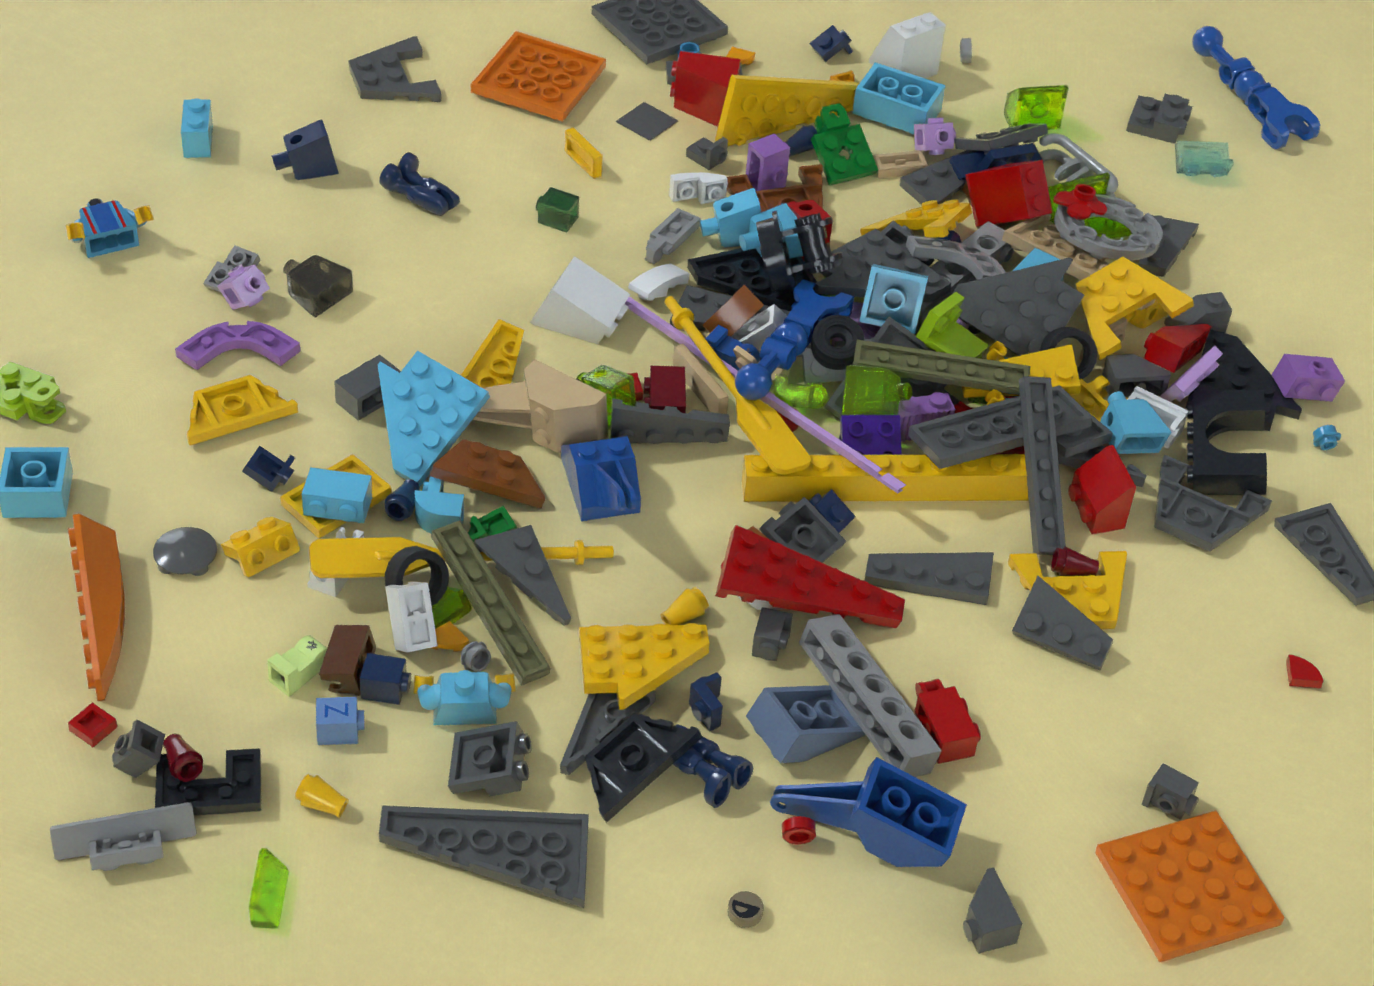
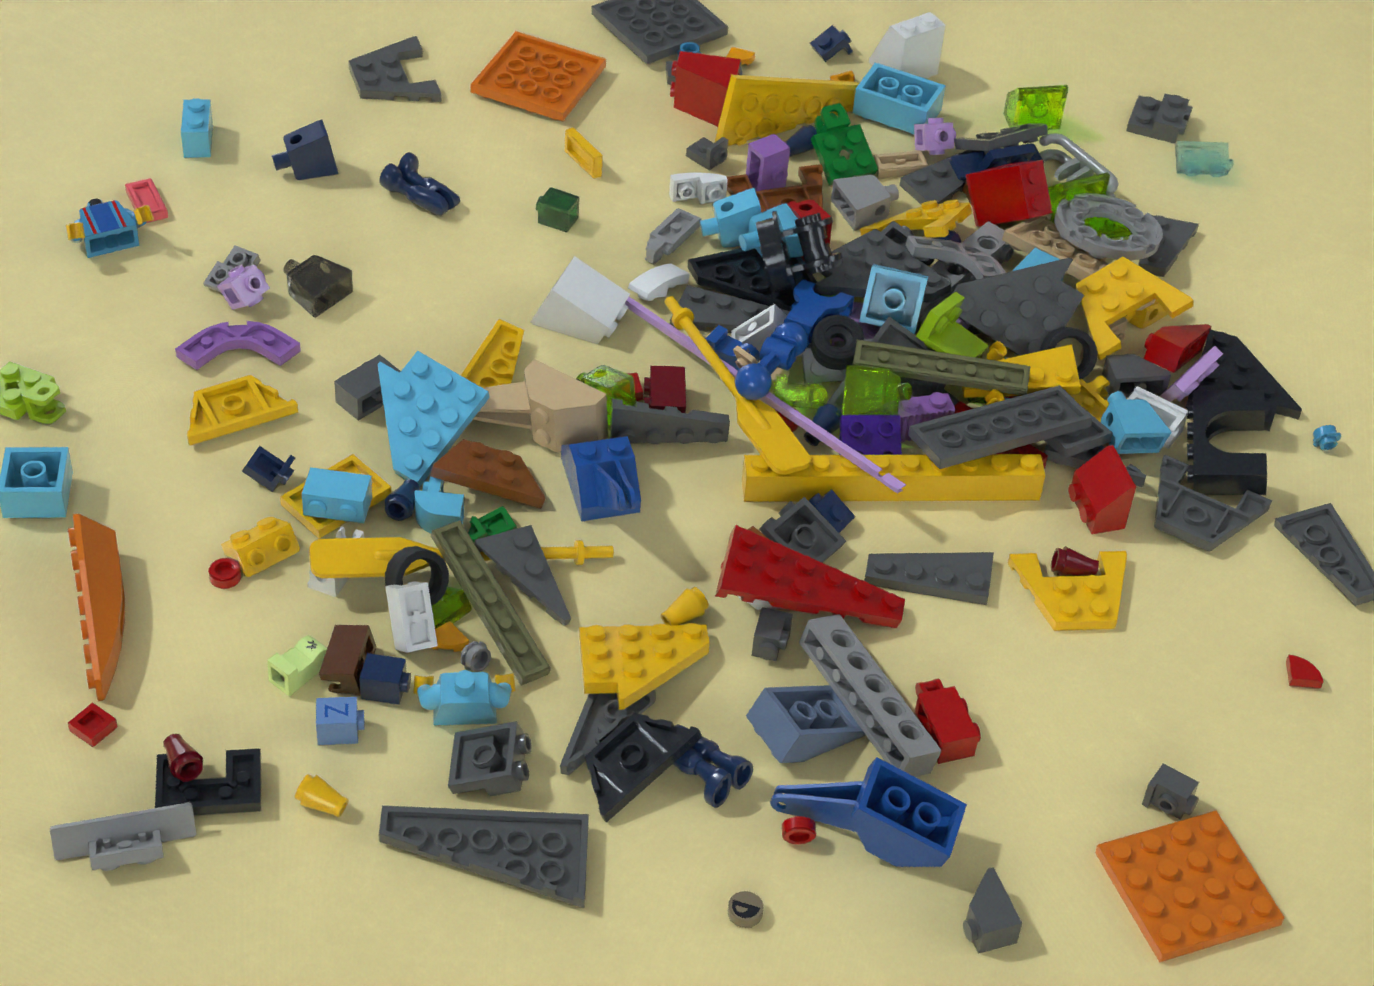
dark grey brick [112,720,165,778] -> none
dark grey dish [153,527,217,576] -> none
clear neon green slope [249,848,289,929] -> none
dark grey sticker [616,102,678,140] -> none
tan tile [673,344,729,414] -> none
dark blue bracket [689,672,723,731] -> none
dark orange slope [702,285,764,337] -> none
light grey tile [960,38,972,63] -> none
dark grey wing [1012,576,1113,671] -> none
dark grey plate [1019,376,1066,555] -> none
red plate [1053,184,1107,220] -> none
dark grey slope [1164,292,1232,333] -> none
blue piece [1192,26,1320,149] -> none
medium lavender brick [1272,354,1345,401] -> none
none -> coral tile [125,178,168,223]
none -> red tile [208,558,241,589]
none -> dark blue cone [804,404,843,446]
none -> light grey torso [831,175,899,231]

